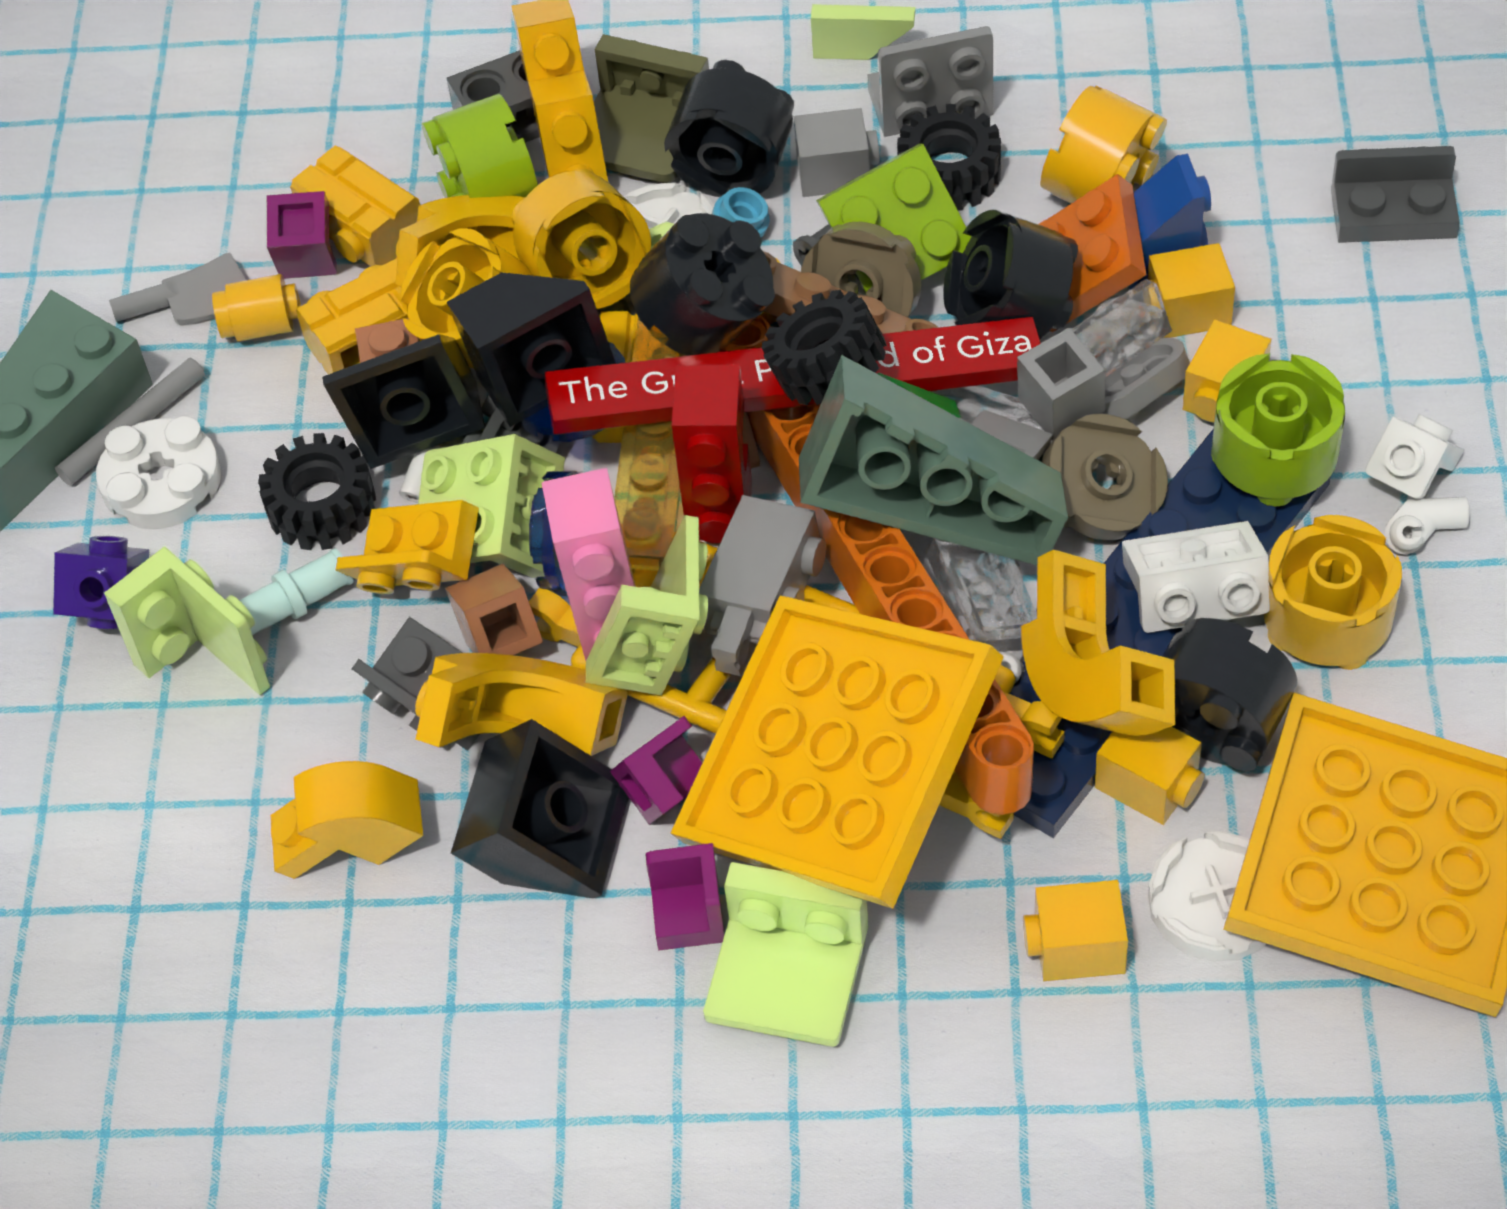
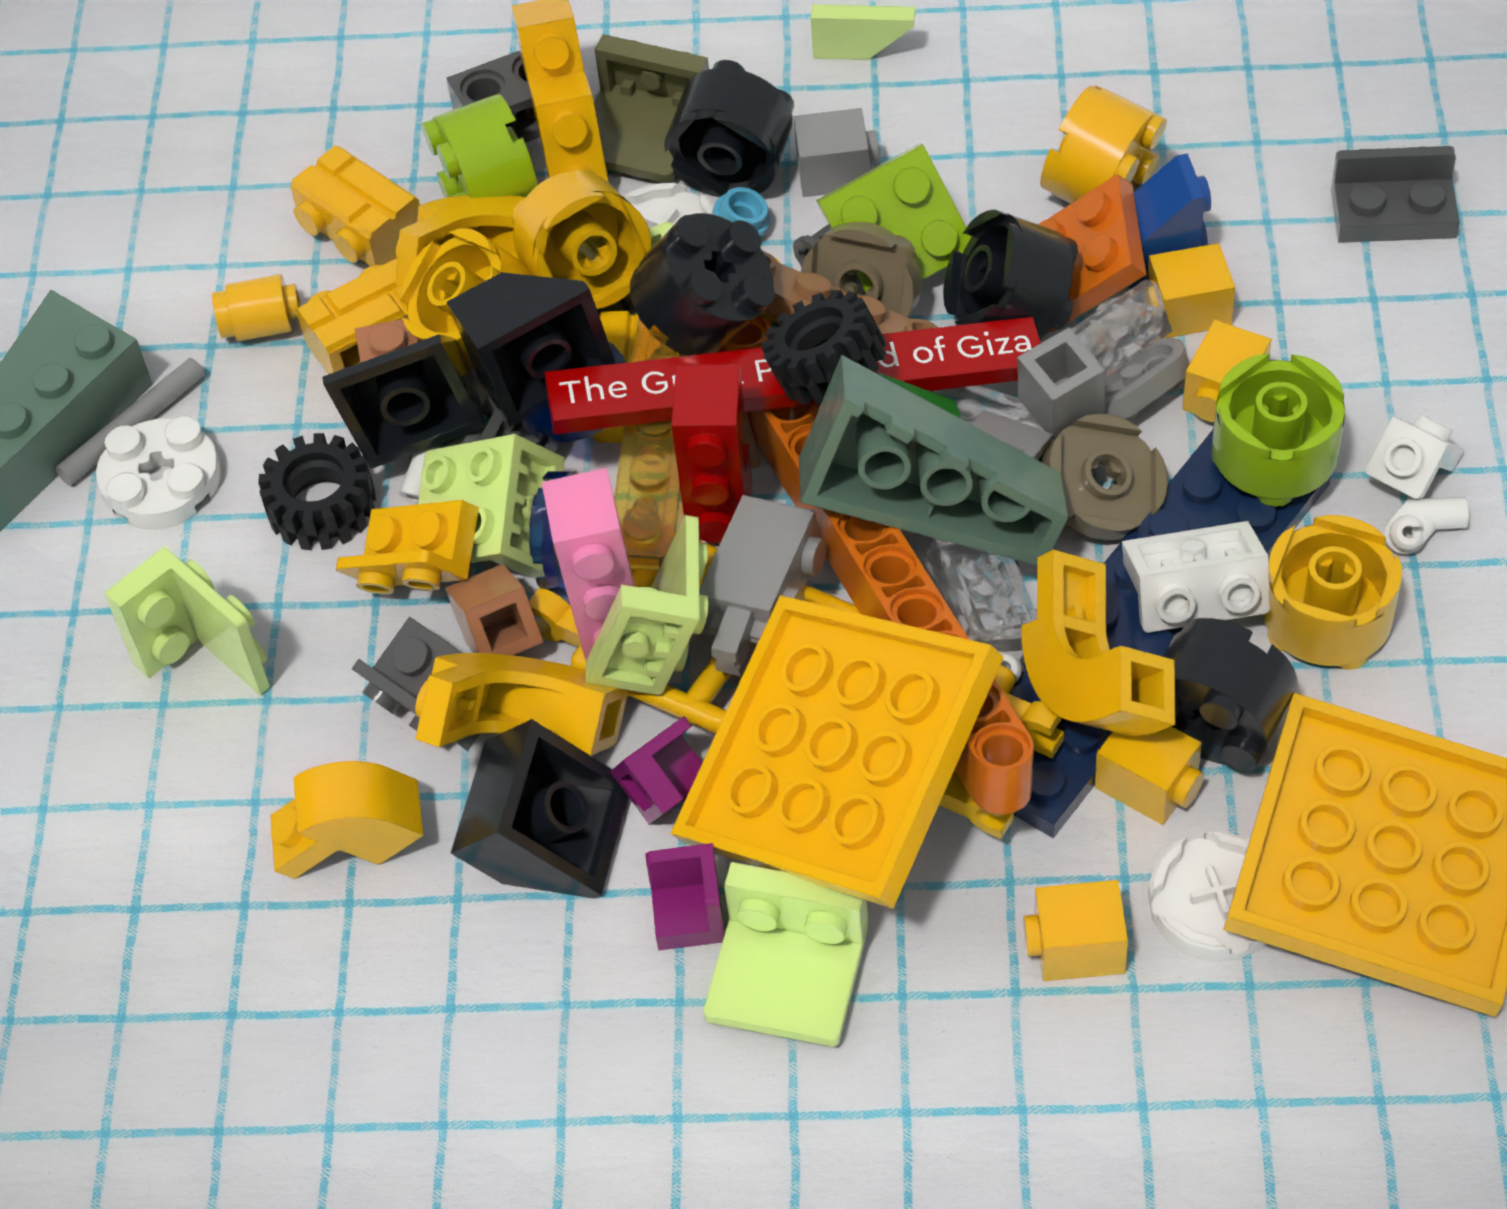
dark purple brick [53,536,149,629] -> none
light grey piece [109,253,246,325] -> none
light aqua pin [239,548,354,635] -> none
magenta panel [267,191,337,279] -> none
light grey bracket [867,26,993,137] -> none
black tyre [897,104,1001,211] -> none

